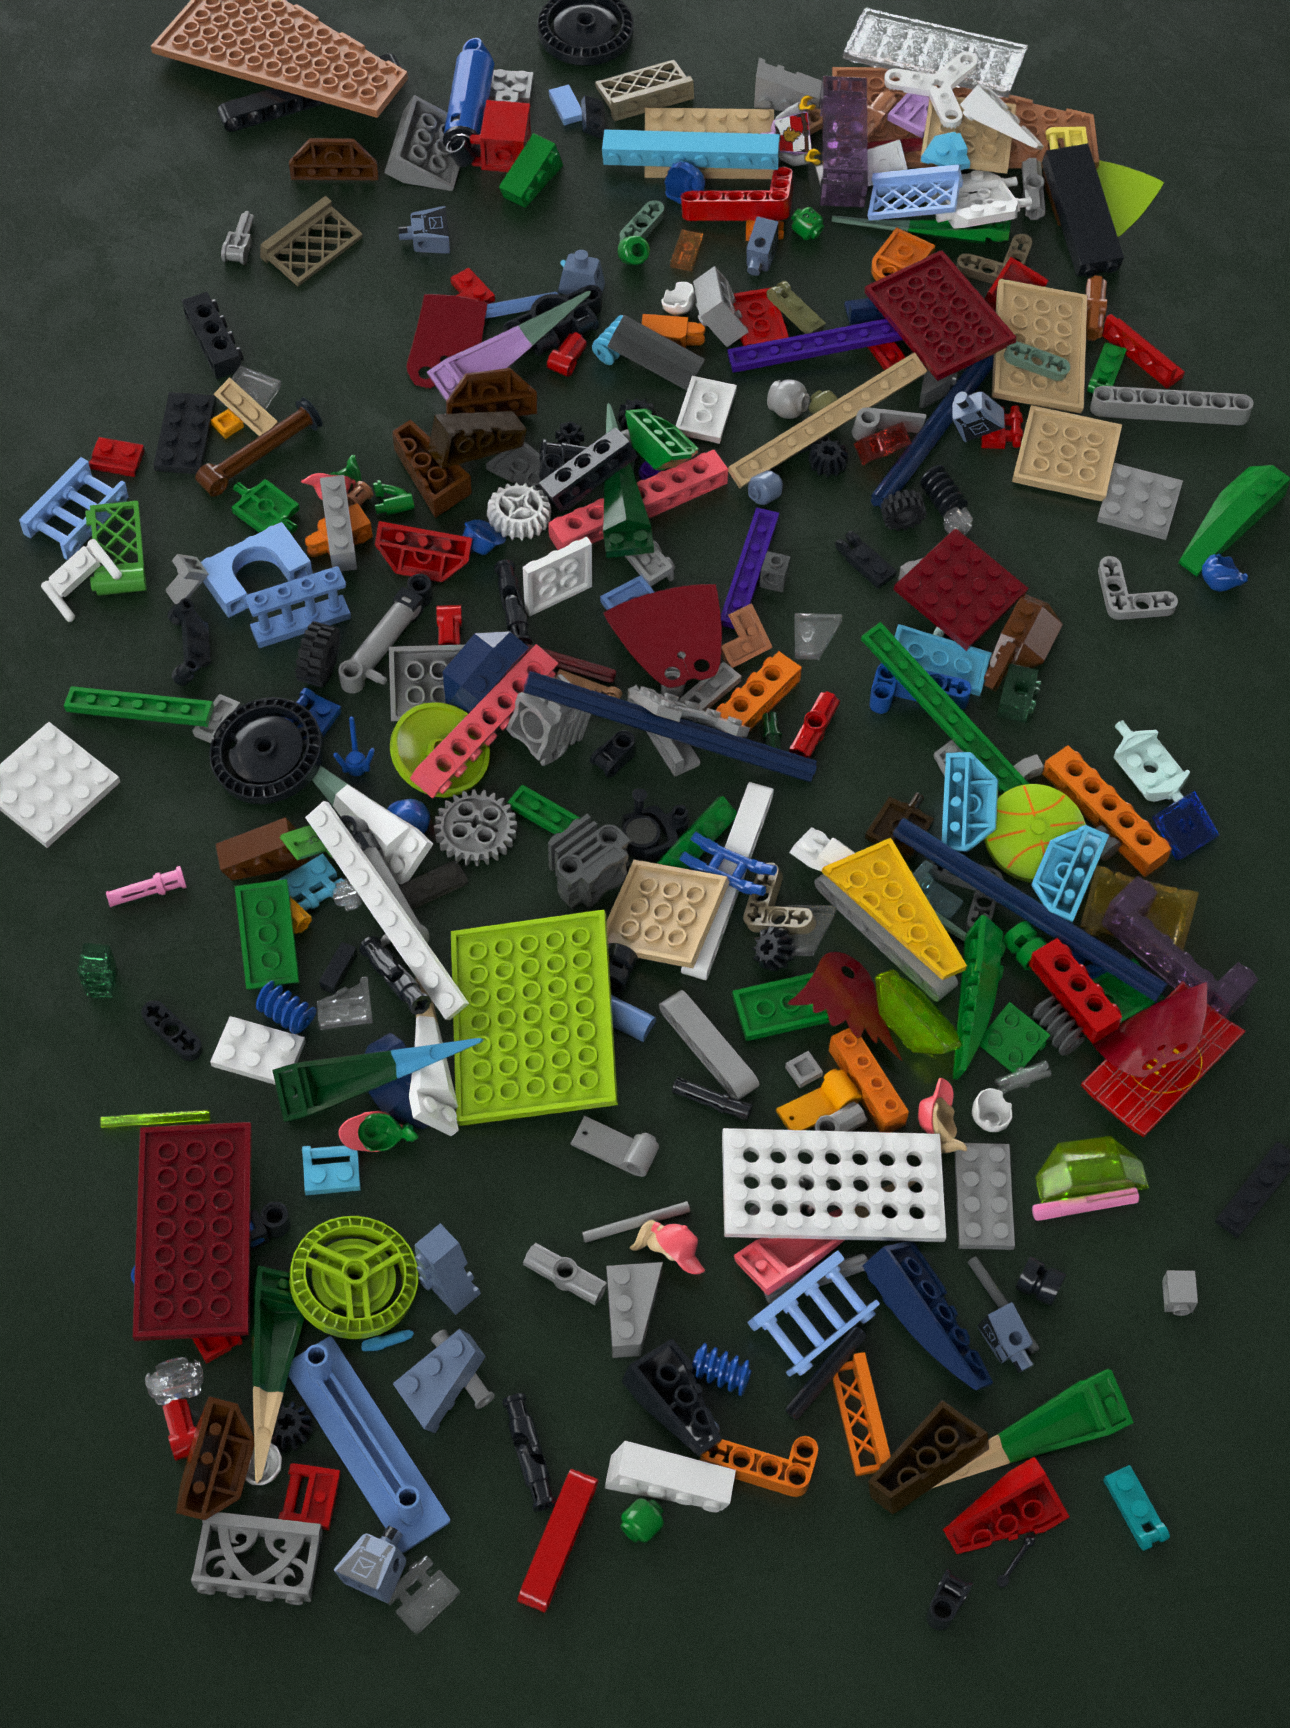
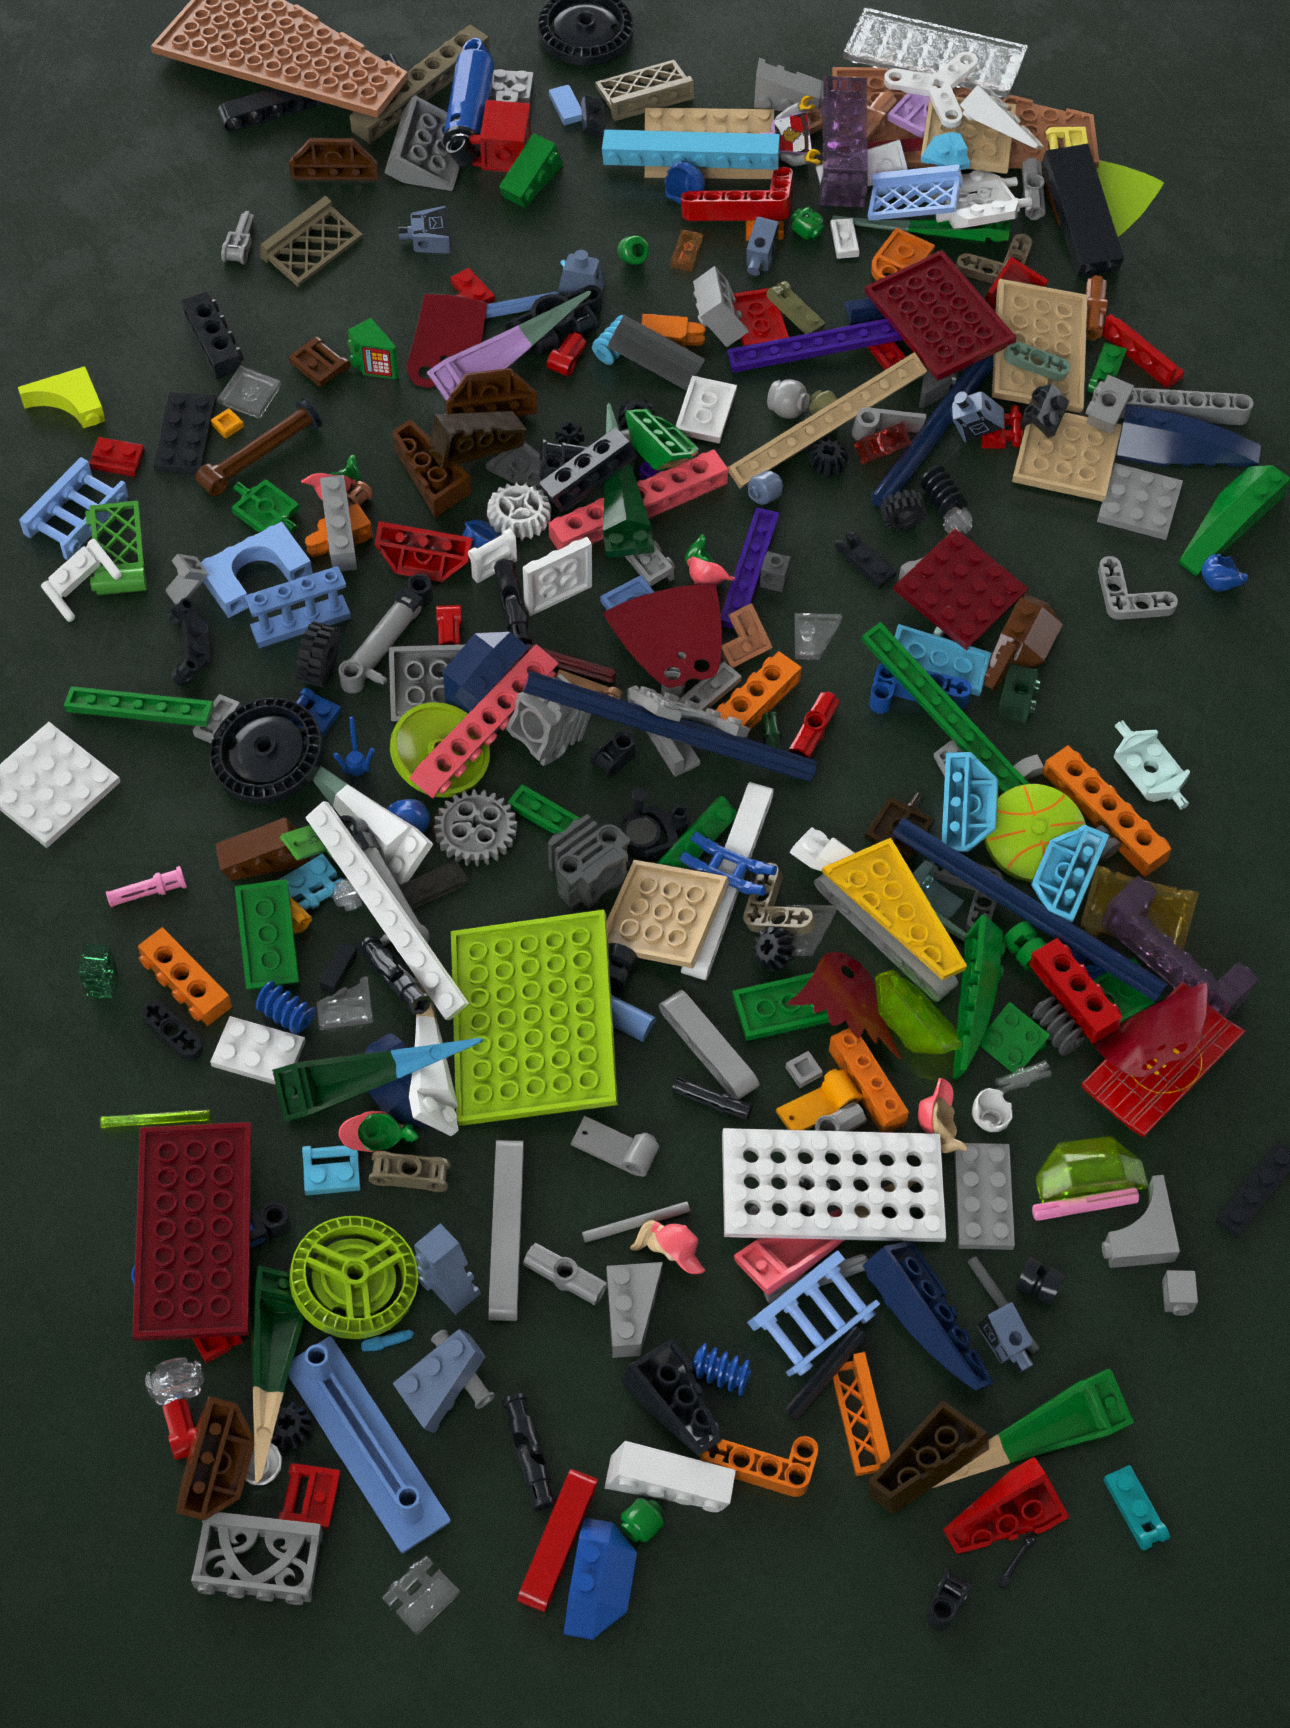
tan plate [214,377,279,436] -> none
sand blue torso [334,1526,406,1603] -> none
green plant [373,480,415,516] -> none
sand green beam [620,200,664,241] -> none
white hair [661,282,696,316] -> none
clear blue plate [1152,791,1219,861] -> none
none -> neon yellow arch [18,366,105,428]
none -> orange brick [138,927,232,1027]
none -> reddish brown plate [289,336,351,387]
none -> green slope [347,318,399,379]
none -> dark tan brick [350,25,489,144]
none -> dark tan piece [368,1151,451,1192]
none -> white plate [468,529,517,583]
none -> light grey beam [489,1140,524,1321]
none -> blue wedge [564,1518,637,1640]
none -> coral hair [685,534,735,587]
none -> white plate [830,218,859,259]
none -> black bracket [1021,383,1069,438]
none -> light grey brick [1085,375,1134,434]
none -> light grey arch [1102,1175,1180,1268]
none -> dark blue wedge [1116,405,1261,467]

